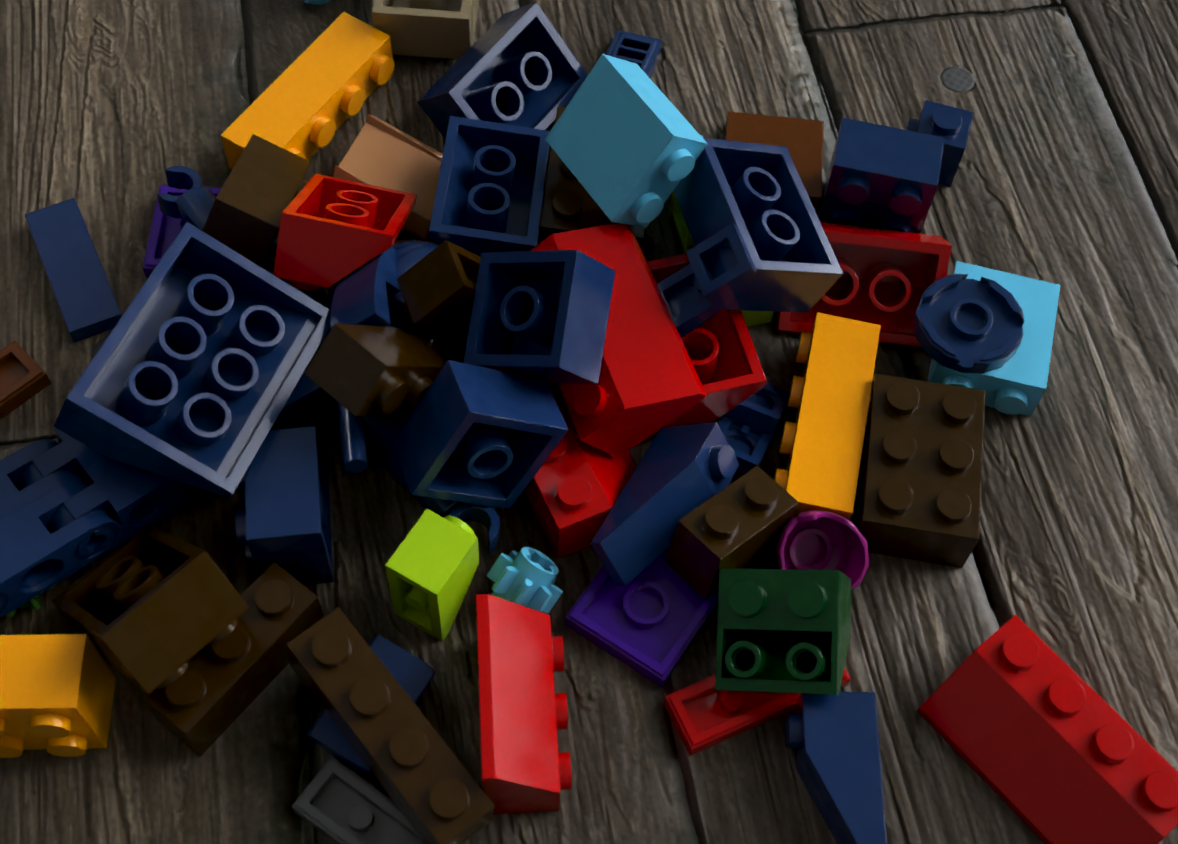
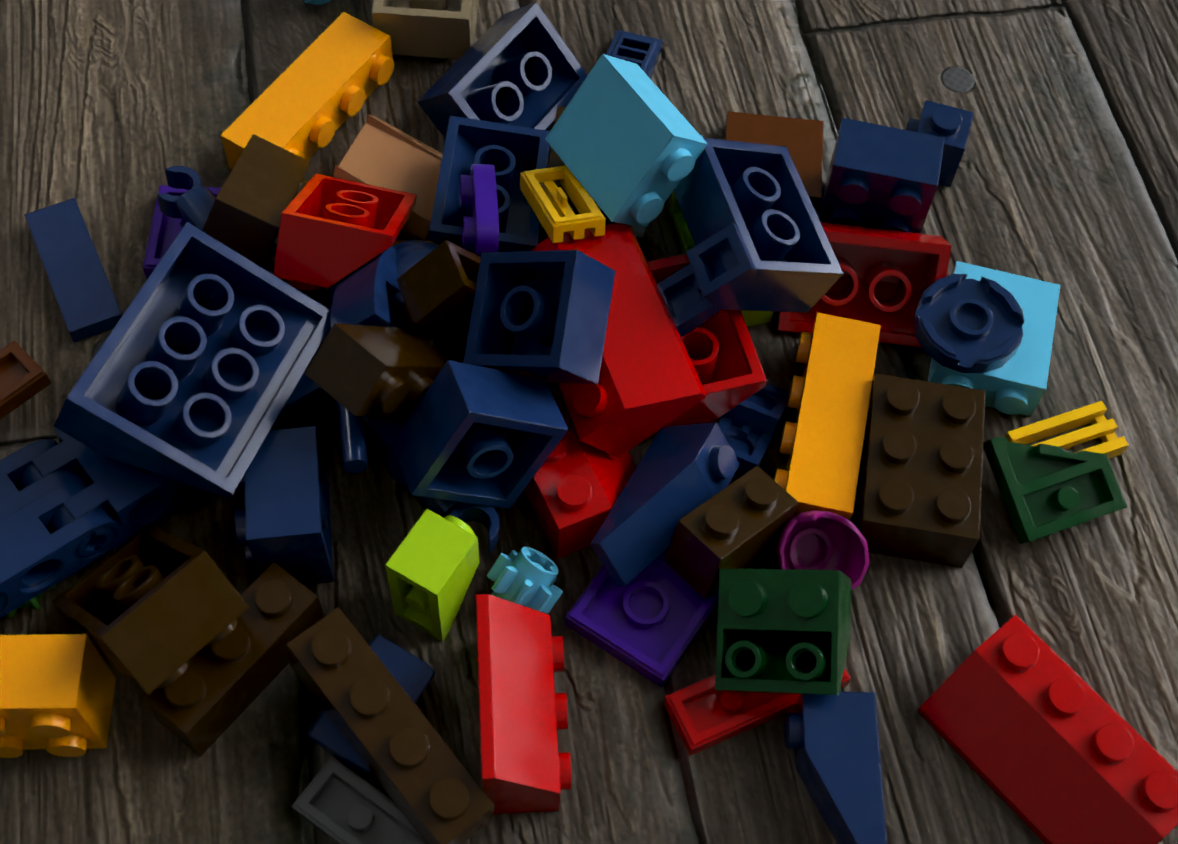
none -> dark purple plate [459,164,499,257]
none -> yellow tile [520,165,606,243]
none -> dark green wing [983,437,1127,544]
none -> yellow tile [1004,401,1129,458]

